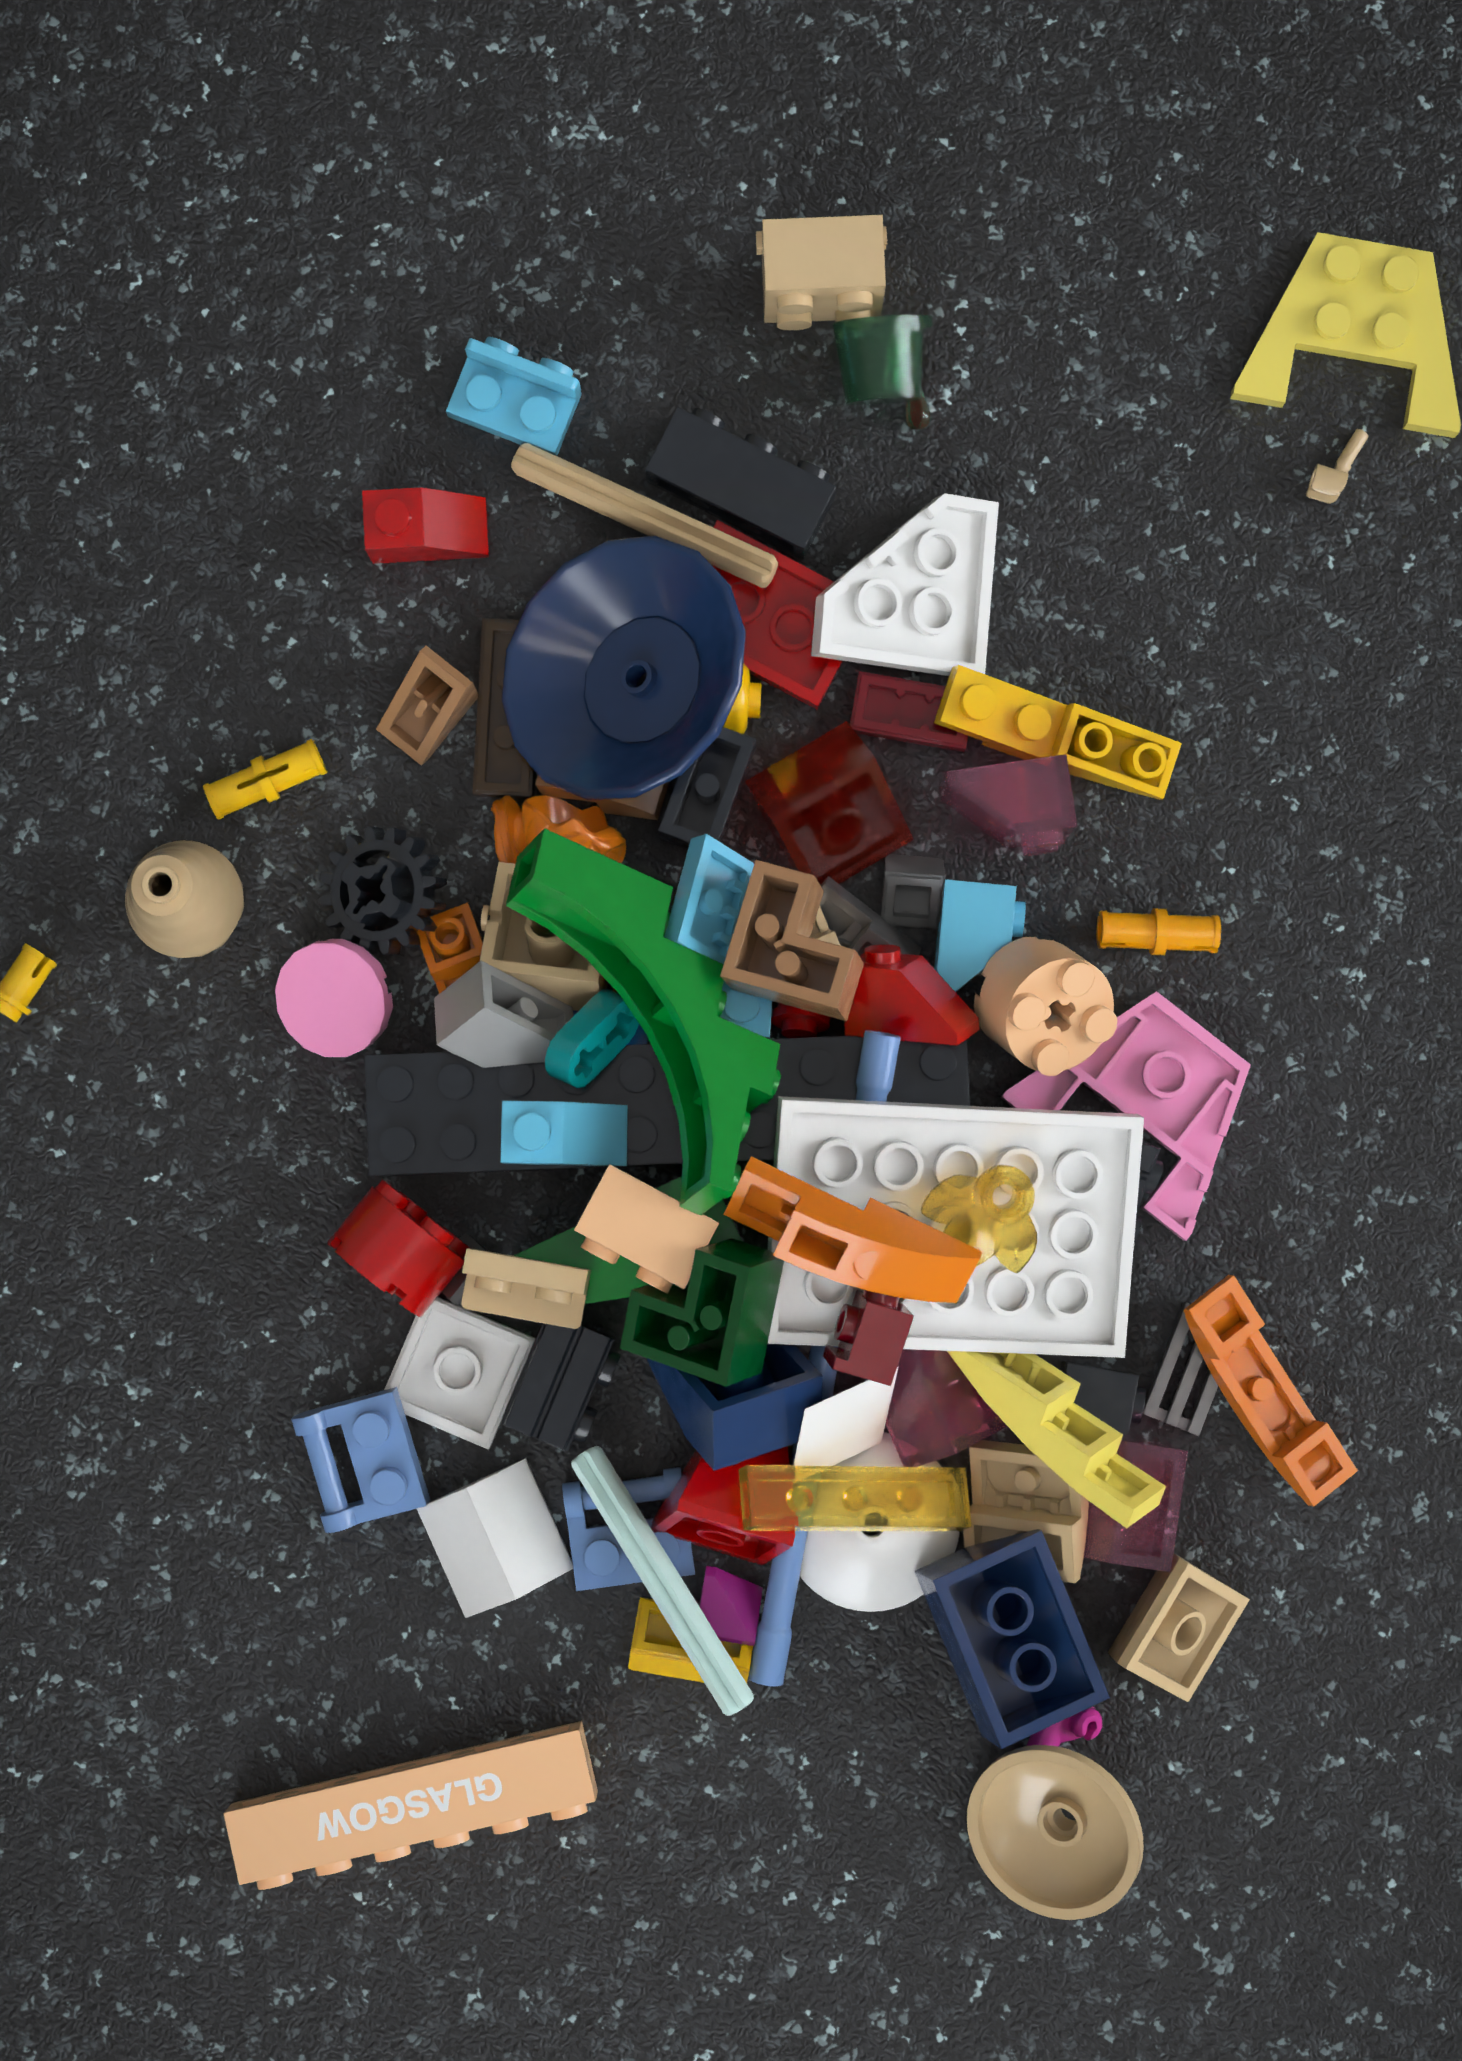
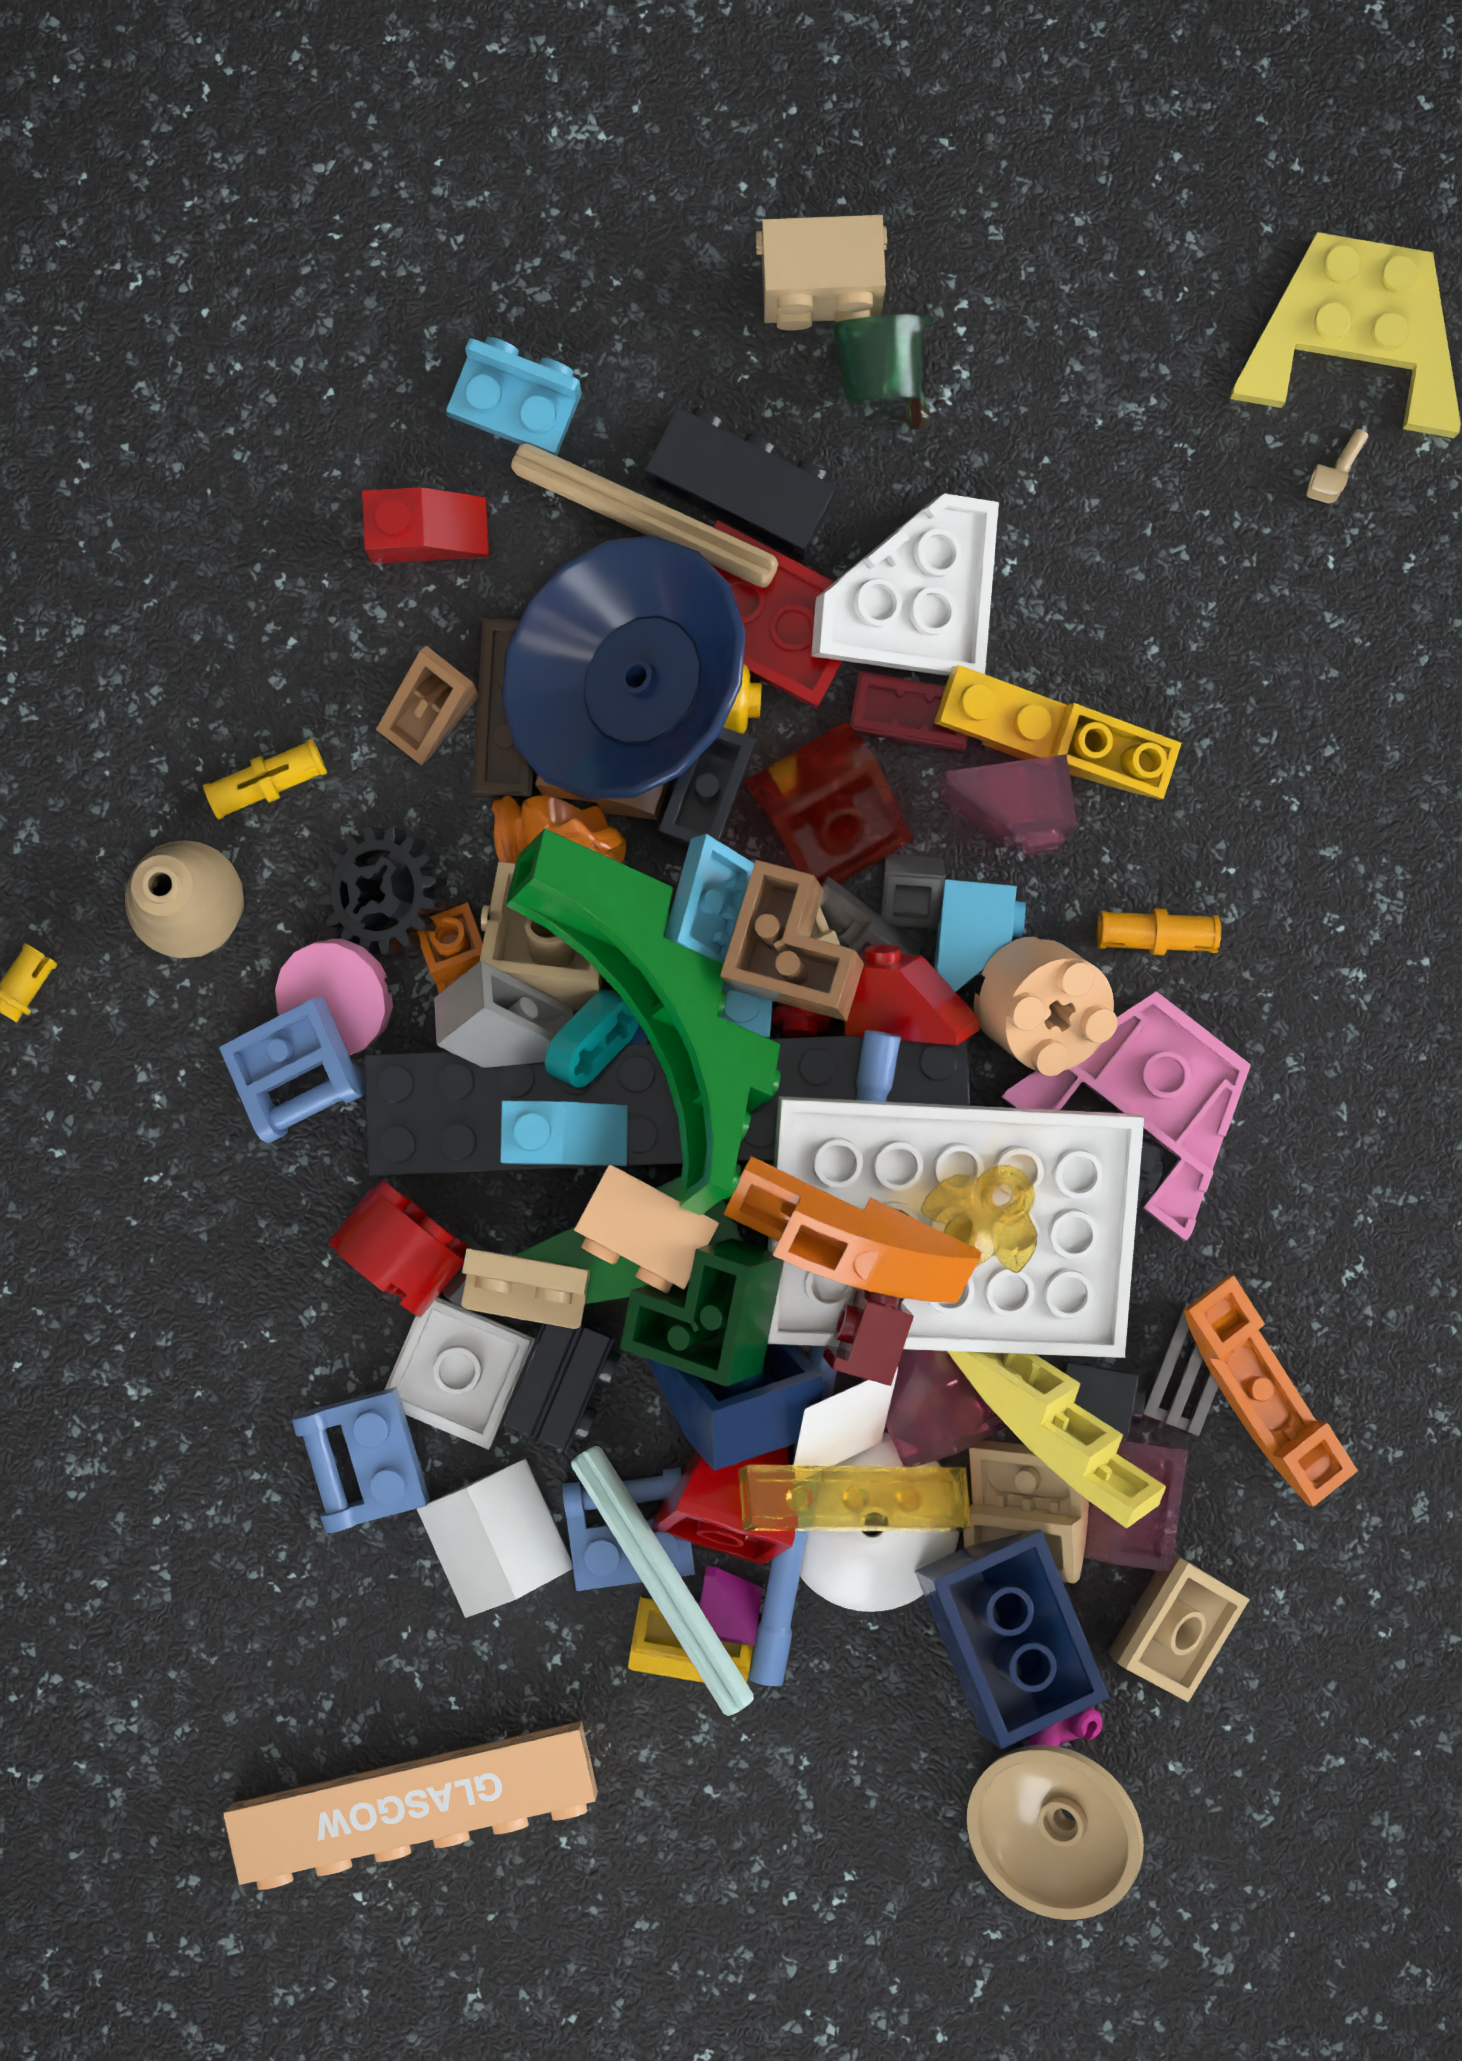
none -> medium blue plate [219,997,366,1143]

